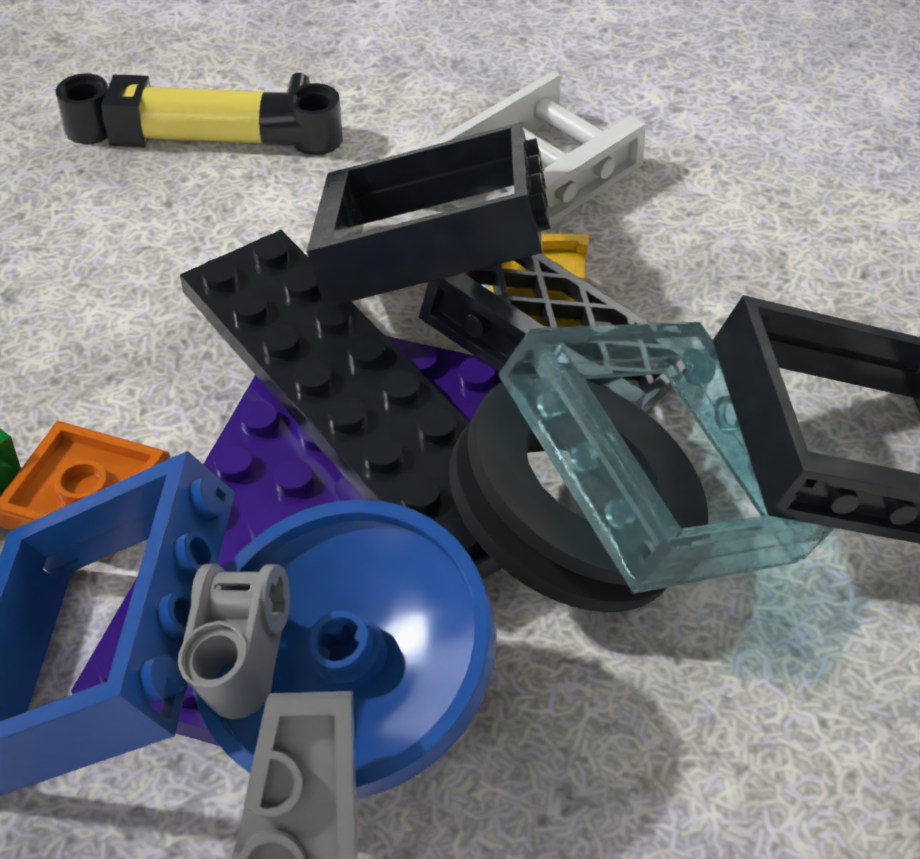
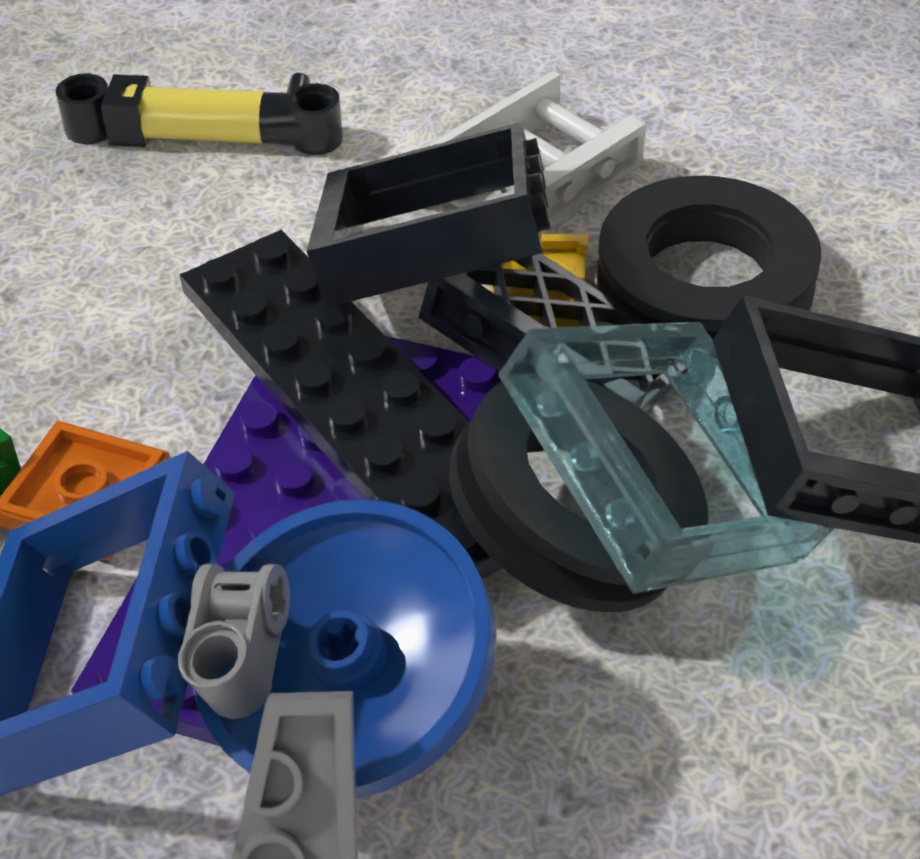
none -> black tyre [597,176,821,357]

